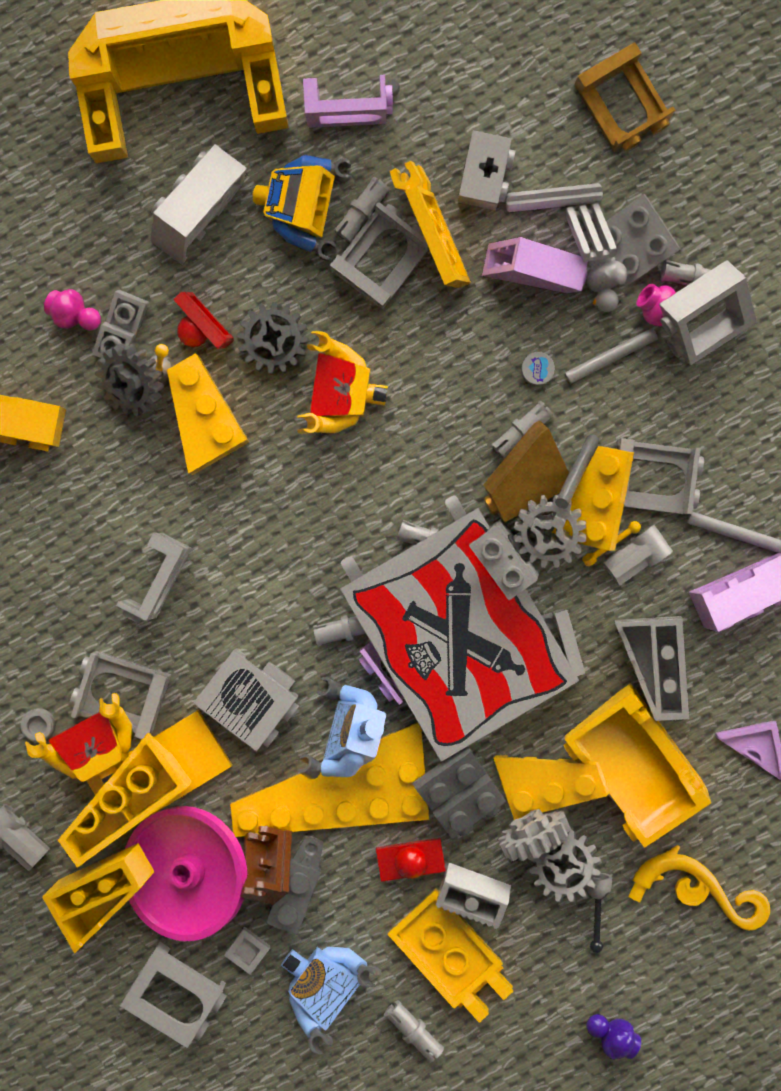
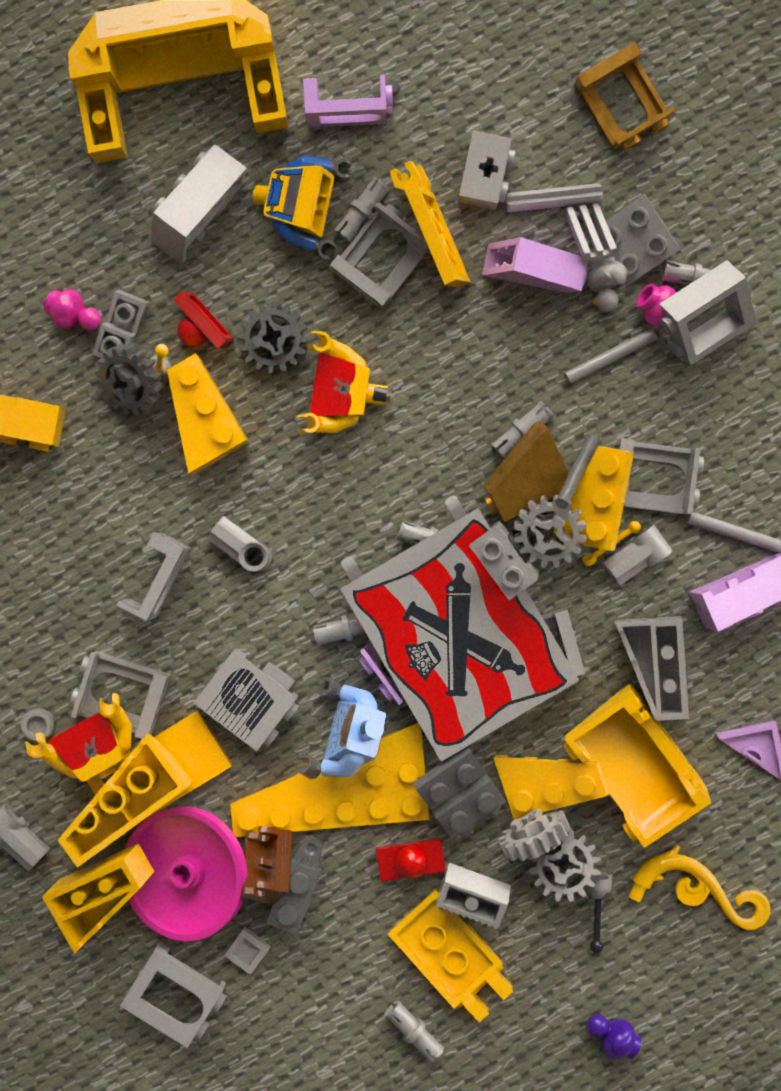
light blue torso [281,947,381,1055] -> none
light grey tile [521,352,555,386] -> none
none -> light grey piece [207,516,272,572]

